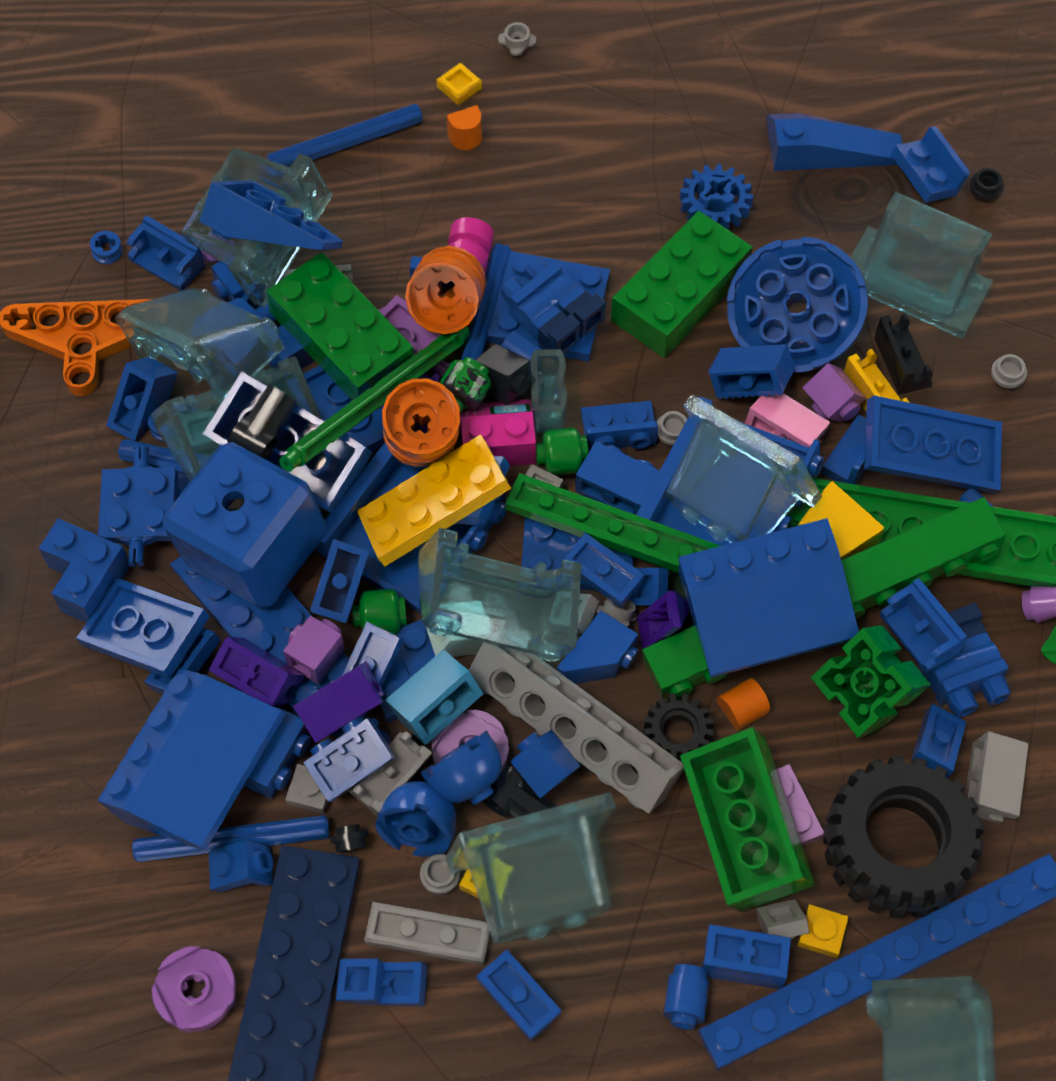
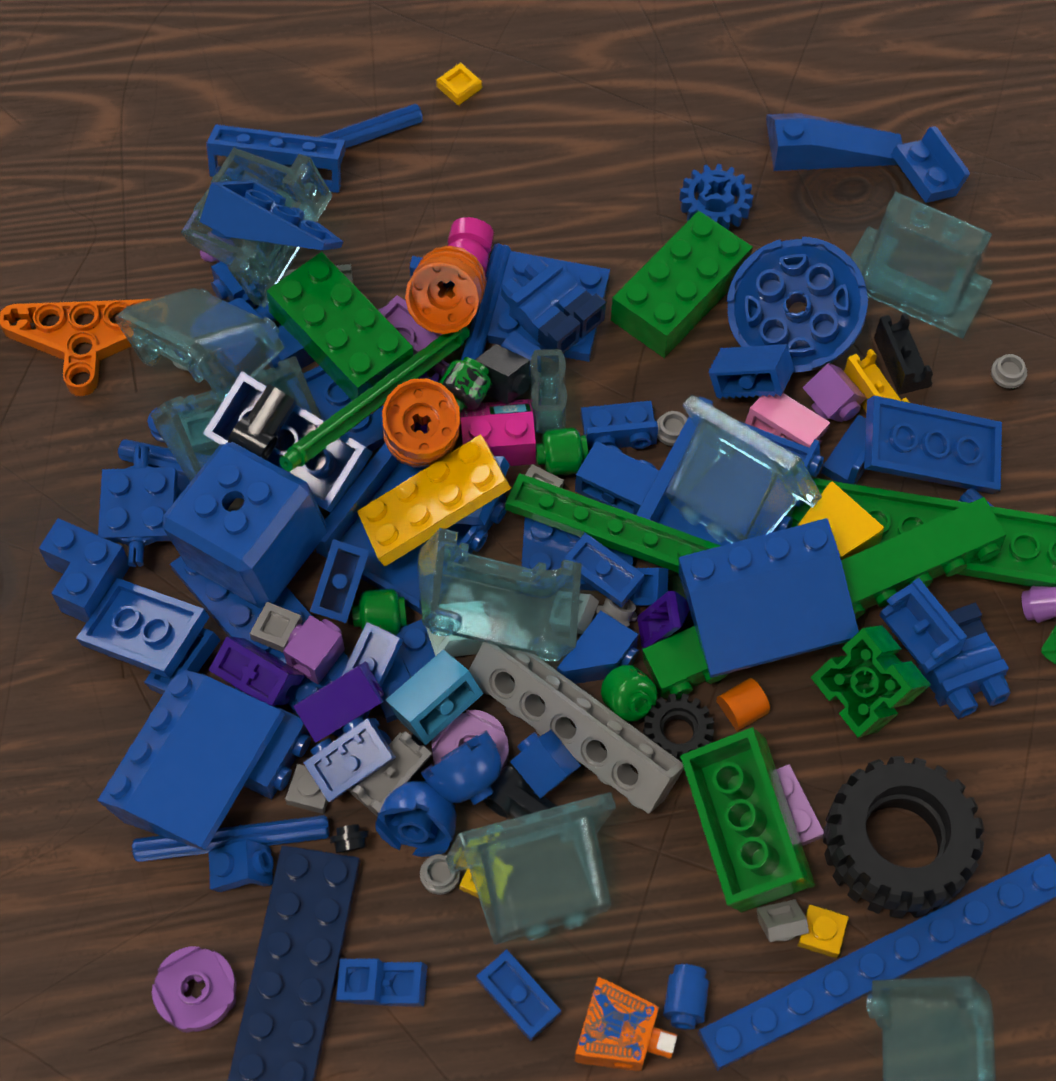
blue bush [90,231,122,264] -> none
blue slope [106,357,178,441] -> none
blue hinge [127,215,205,292] -> none
light grey tile [364,902,491,966] -> none
orange brick [447,105,482,150] -> none
light grey plate [498,22,536,56] -> none
blue hinge [701,924,791,989] -> none
blue plate [911,703,966,778] -> none
light grey hinge [965,731,1029,823] -> none
black plate [969,168,1004,201] -> none
none -> blue fence [207,124,345,193]
none -> light grey plate [250,602,303,652]
none -> torso [575,977,678,1071]
none -> green head [601,665,658,722]

